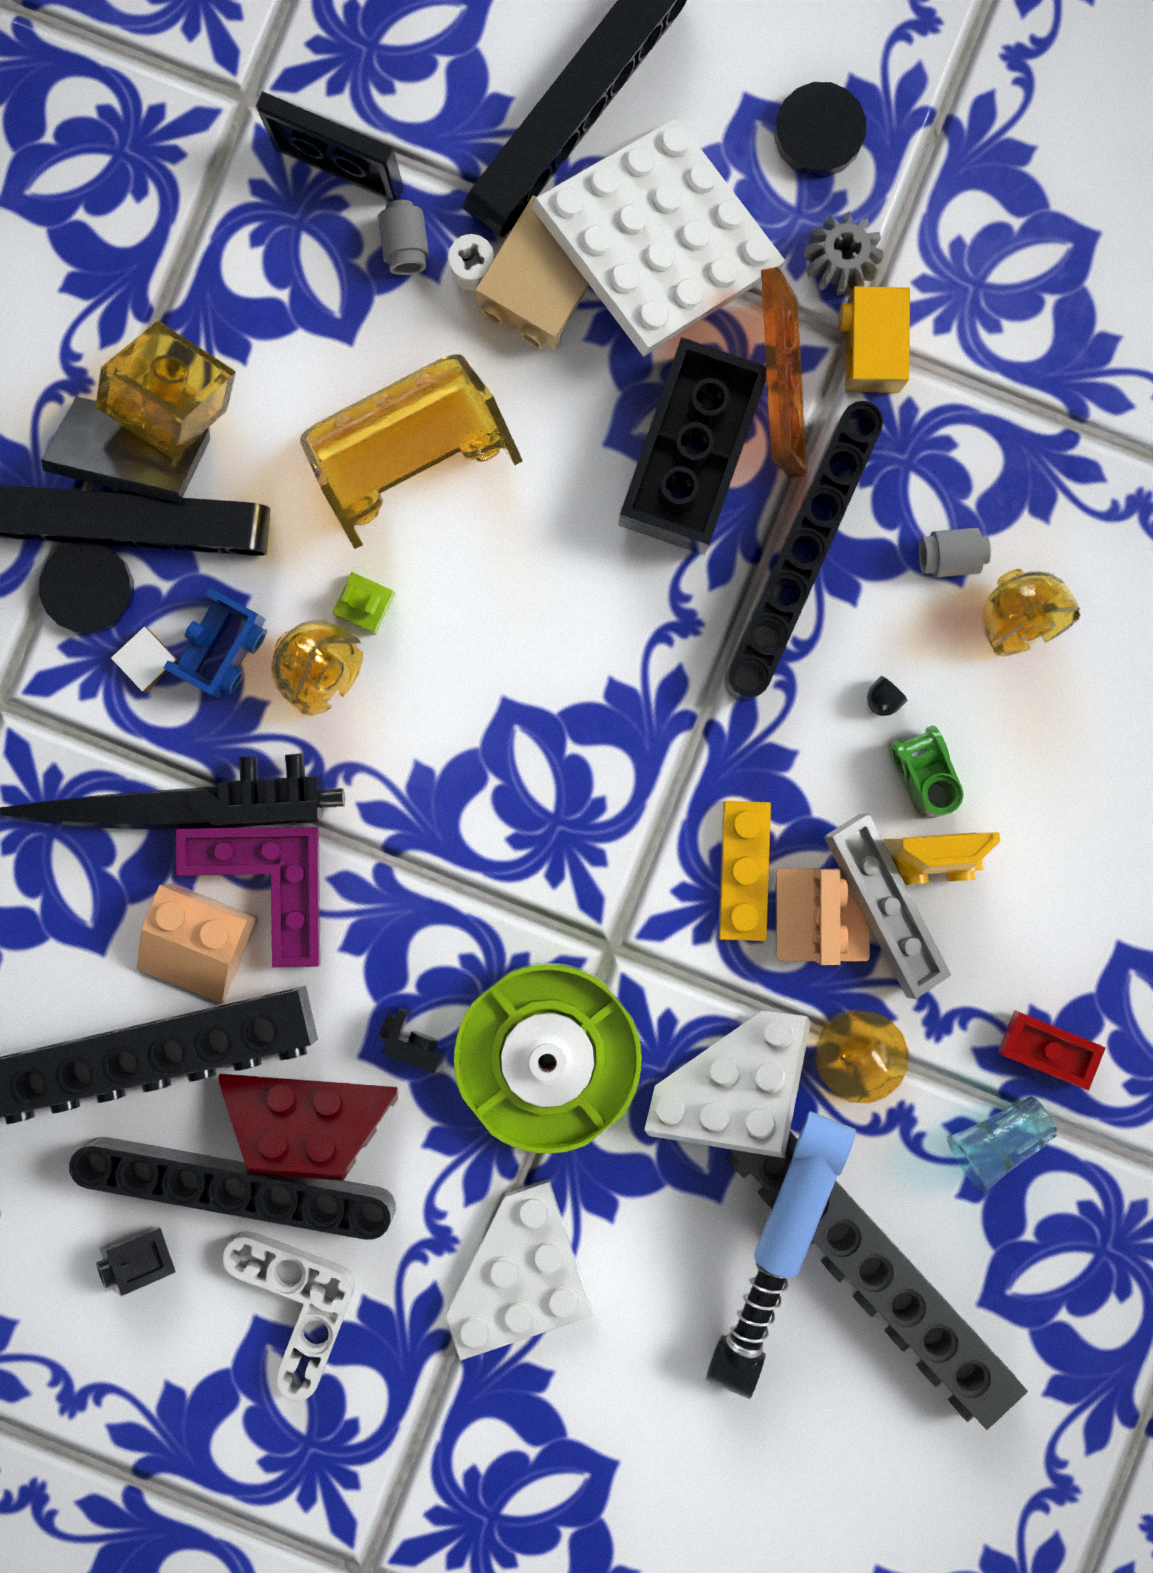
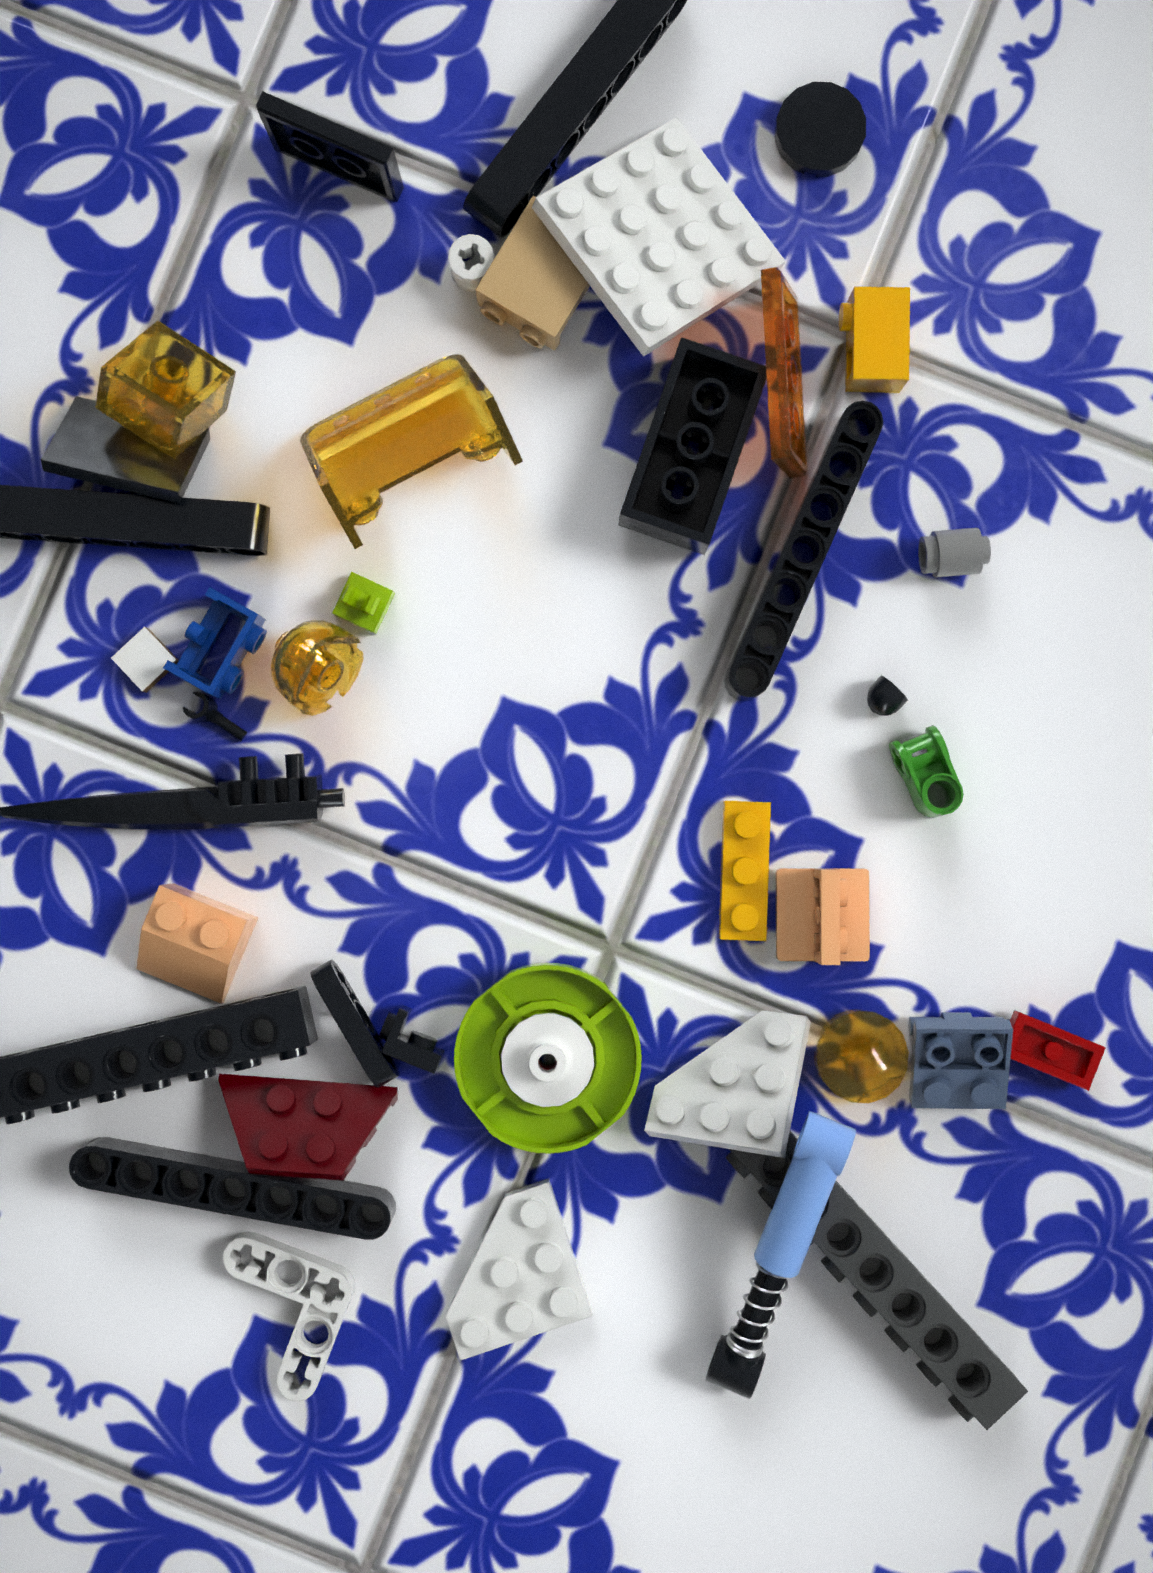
black tile [39,542,134,634] -> none
black bracket [96,1227,176,1296] -> none
magenta plate [176,827,321,967] -> none
light grey brick [378,200,429,275] -> none
light grey gear [804,211,884,297] -> none
light grey plate [824,813,951,999] -> none
yellow slope [884,832,1000,885] -> none
clear light blue plant [947,1096,1058,1194] -> none
clear yellow cylinder [982,569,1081,656] -> none
none -> black hand [183,691,248,741]
none -> black beam [310,959,399,1088]
none -> sand blue plate [908,1012,1013,1109]

